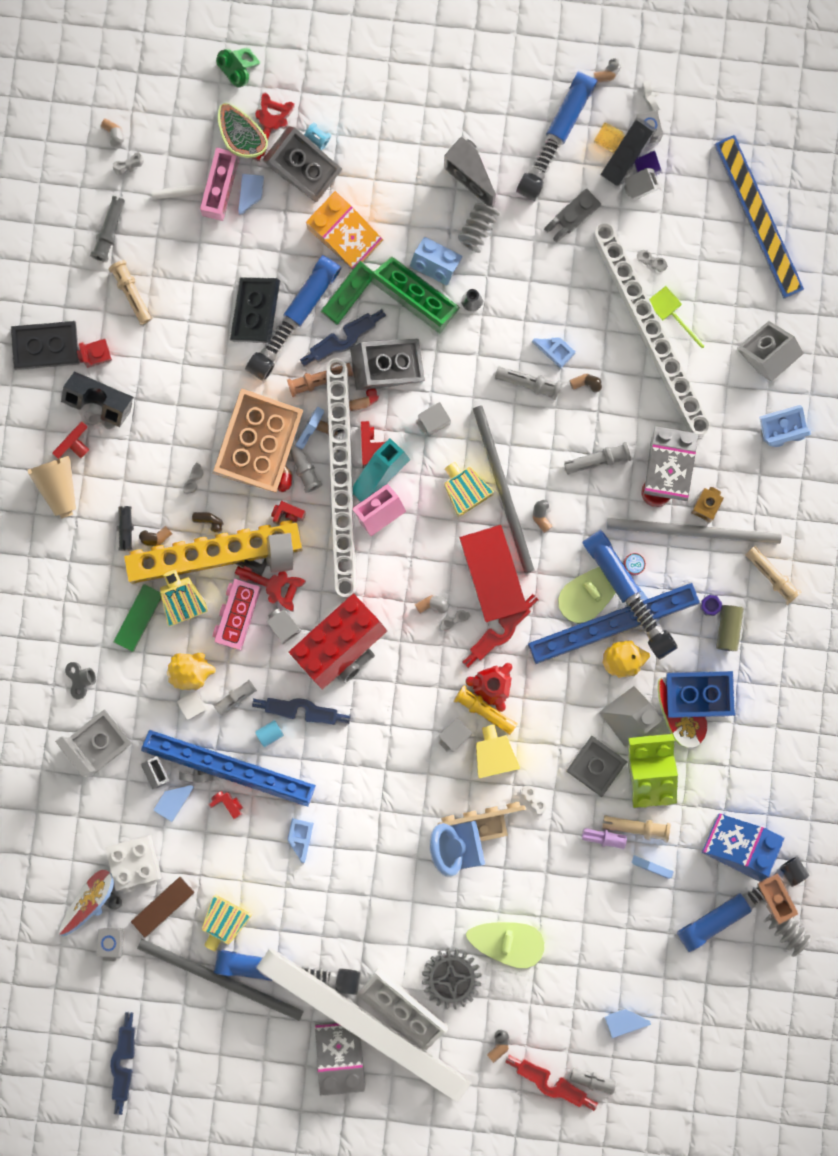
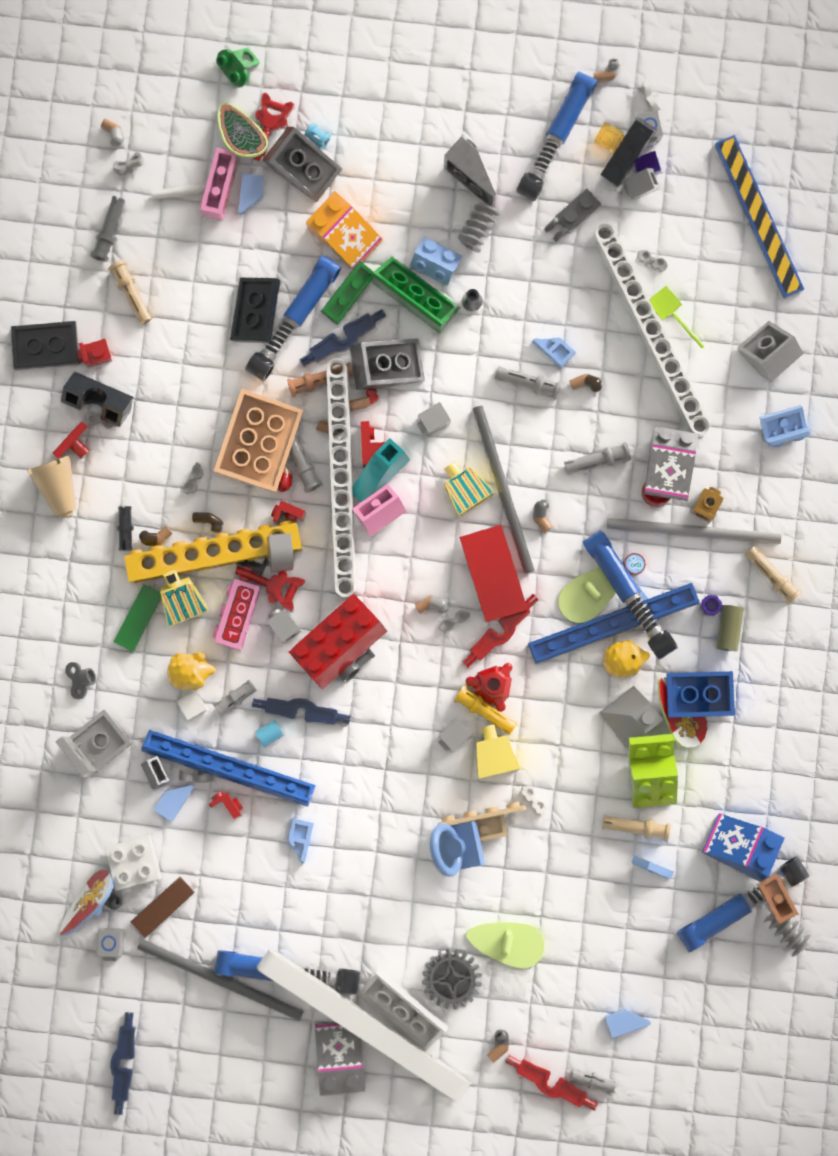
torso [202,894,253,952] -> none
light blue tile [295,407,324,450] -> none
dark grey tile [566,736,628,797] -> none
lavender axle [582,828,627,849] -> none

